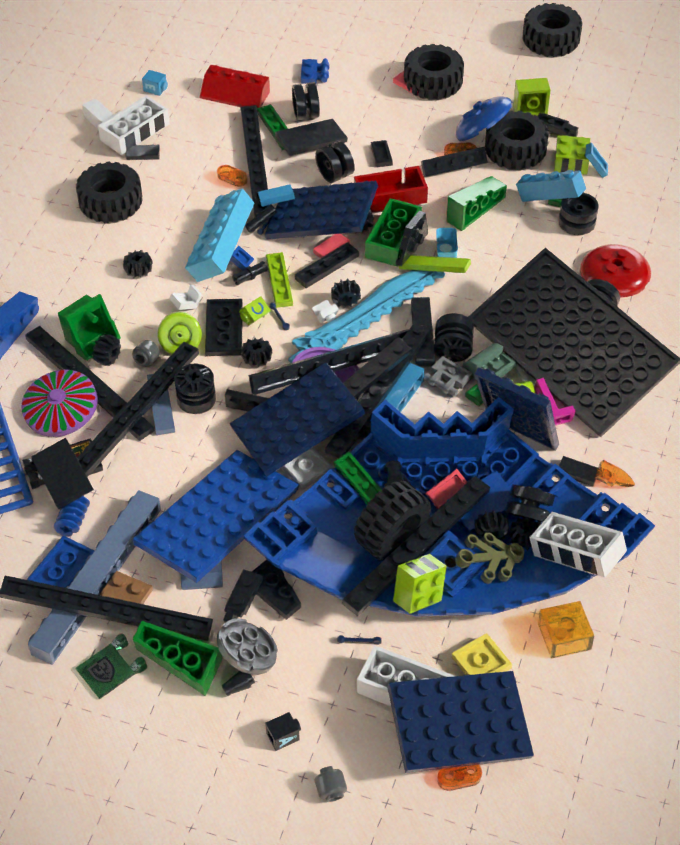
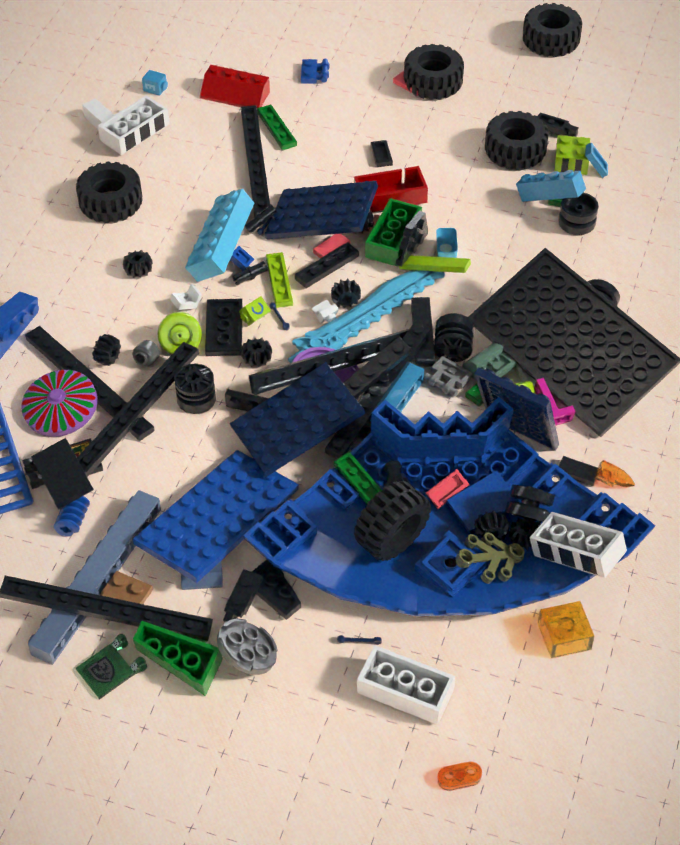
blue tile [27,535,95,588] -> none
green piece [58,294,121,361] -> none
black tile [126,144,160,160] -> none
sand blue tile [147,374,175,435] -> none
clear orange plate [217,165,248,187] -> none
black cone [221,670,255,696] -> none
dark azure tile [258,184,295,207] -> none
black brick [265,712,301,751] -> none
black tile [275,118,348,156] -> none
white tile [281,447,333,490] -> none
black wheel [292,82,320,120] -> none
dark grey head [314,766,347,802] -> none
black wheel [315,140,355,183] -> none
black plate [342,476,490,617] -> none
dark blue plate [387,671,534,773] -> none
lime brick [393,554,447,614] -> none
black plate [421,147,488,177] -> none
clear orange plate [444,142,477,155] -> none
green wedge [446,176,507,231] -> none
light yellow plate [452,633,512,675] -> none
blue brick [456,96,513,141] -> none
lime brick [513,78,551,116] -> none
red brick [580,244,651,298] -> none

